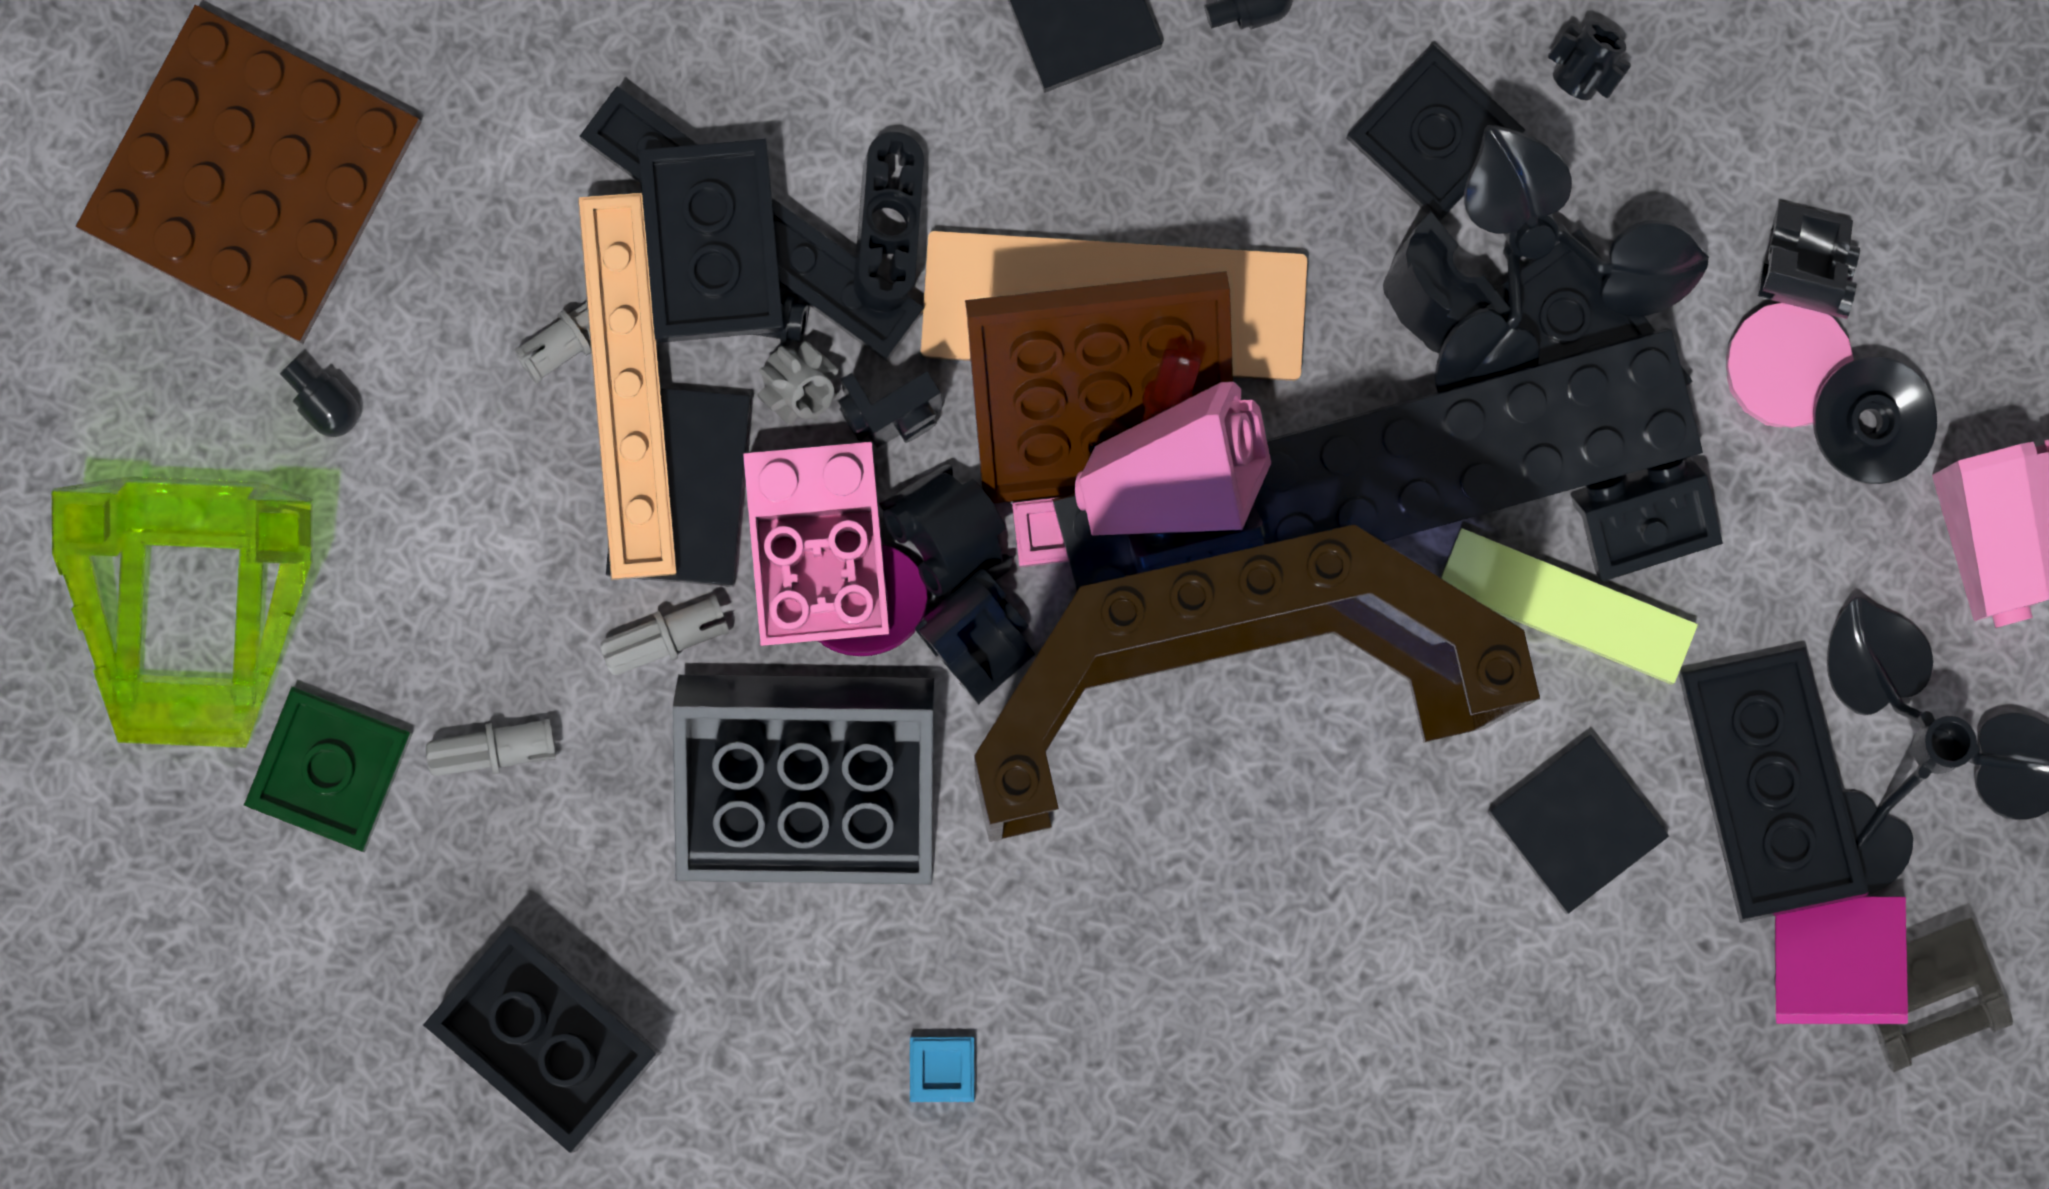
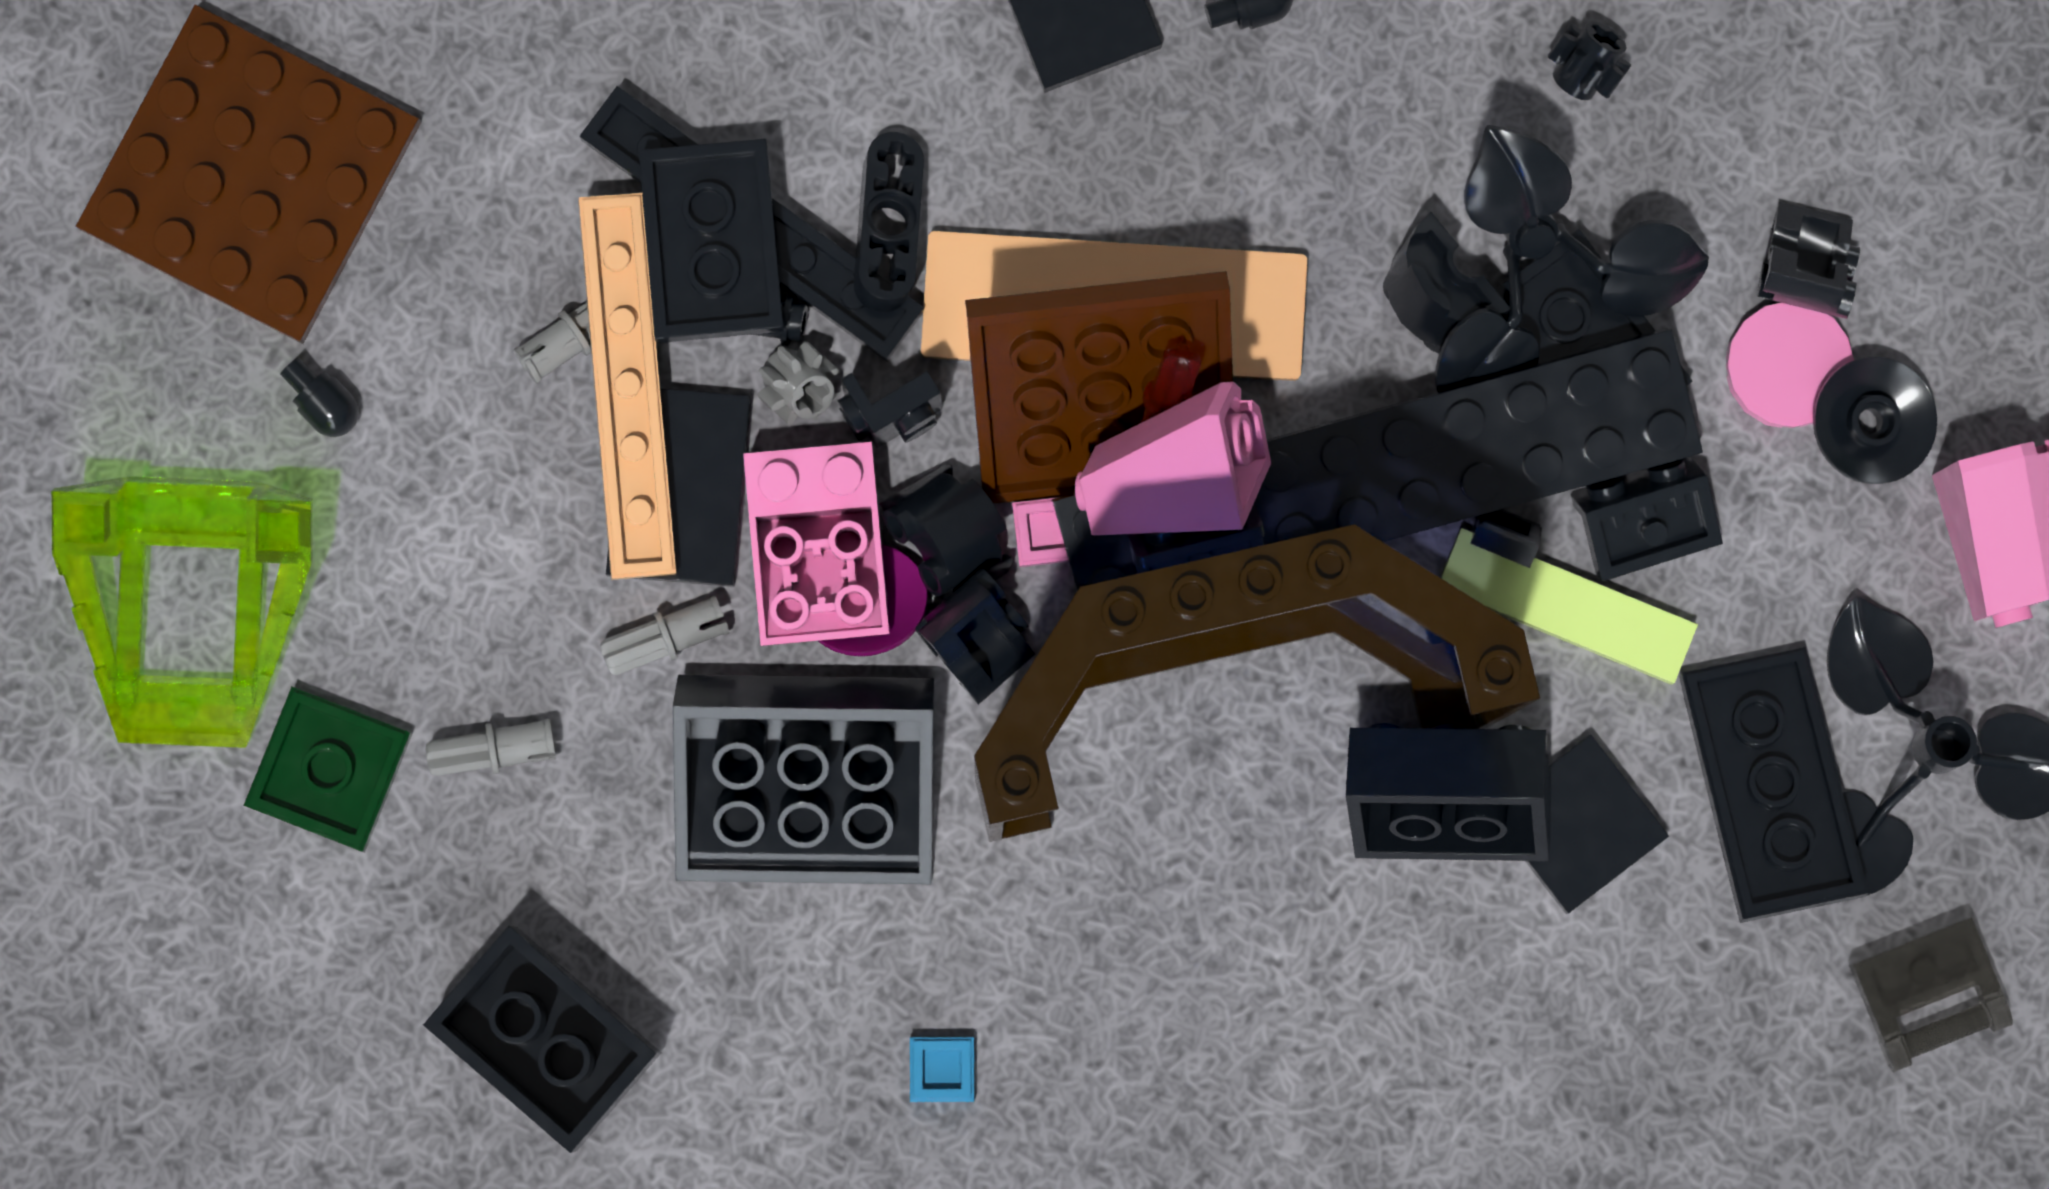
black tile [1346,45,1525,222] -> none
dark pink tile [1775,897,1908,1024] -> none
none -> black brick [1346,723,1551,861]
none -> black tile [1470,509,1542,568]

